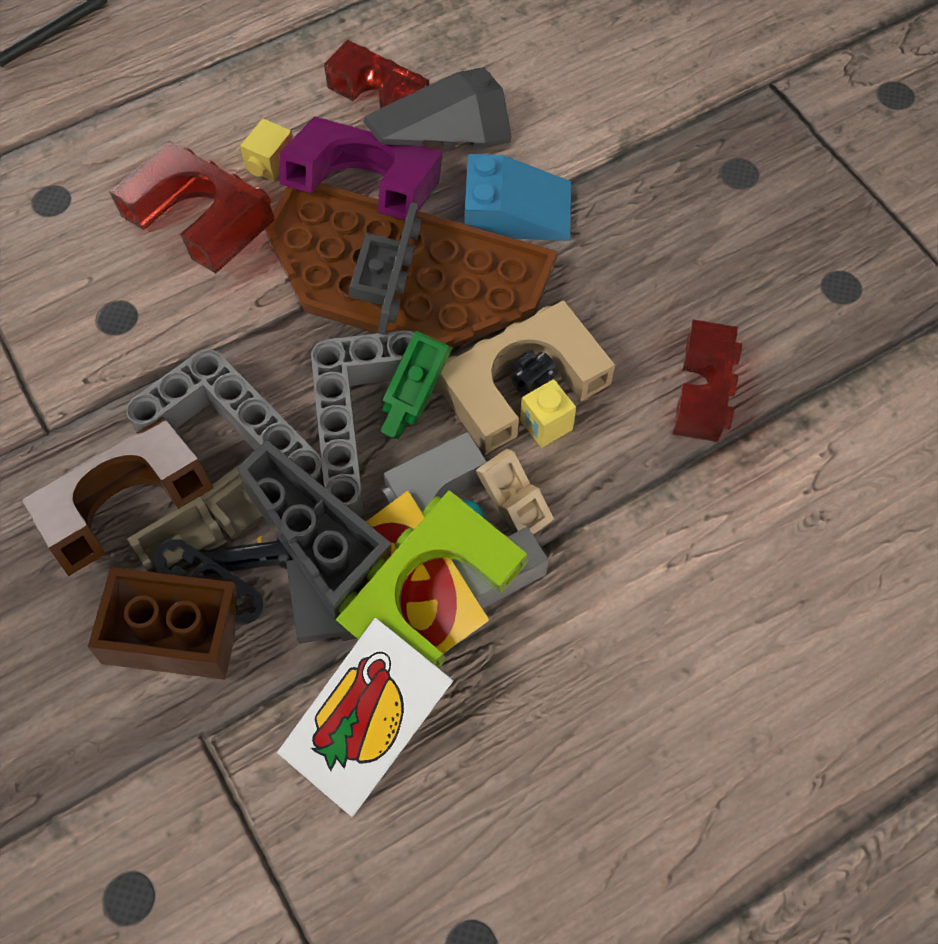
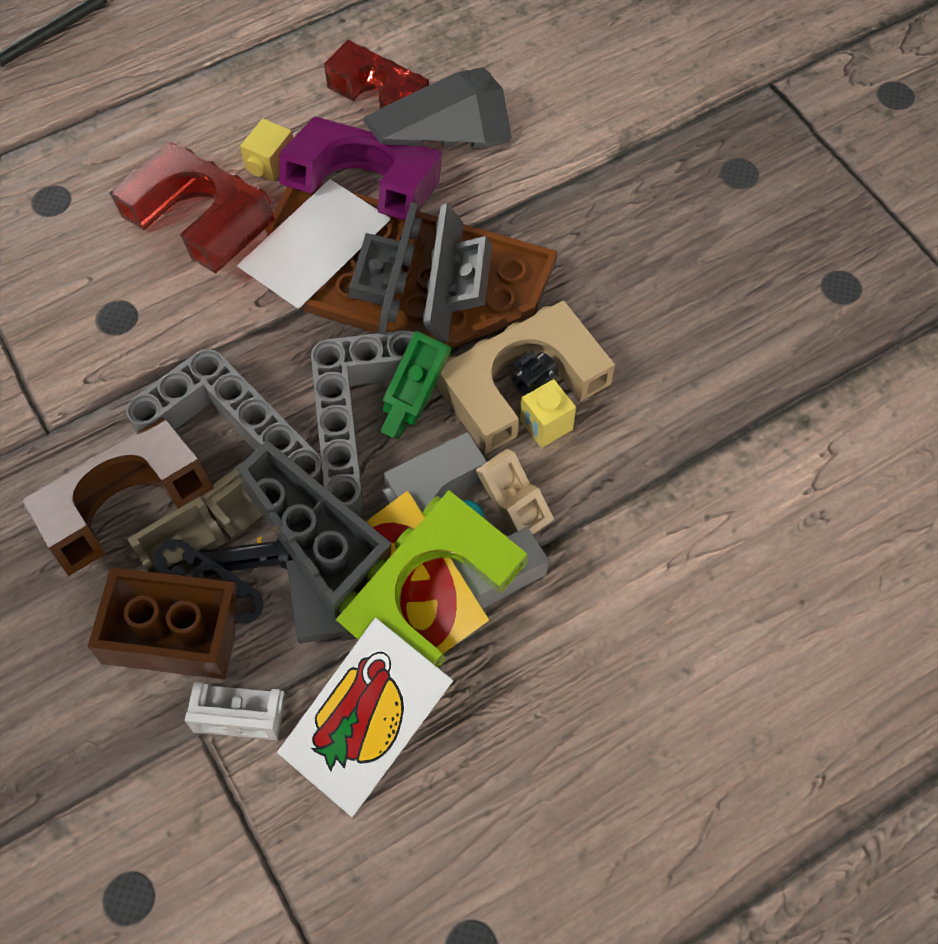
dark azure slope [465,154,571,241] -> none
clear red arch [673,319,742,443] -> none
none -> white hinge [185,682,286,740]
none -> white sticker [237,179,391,309]
none -> dark grey bracket [422,203,492,343]

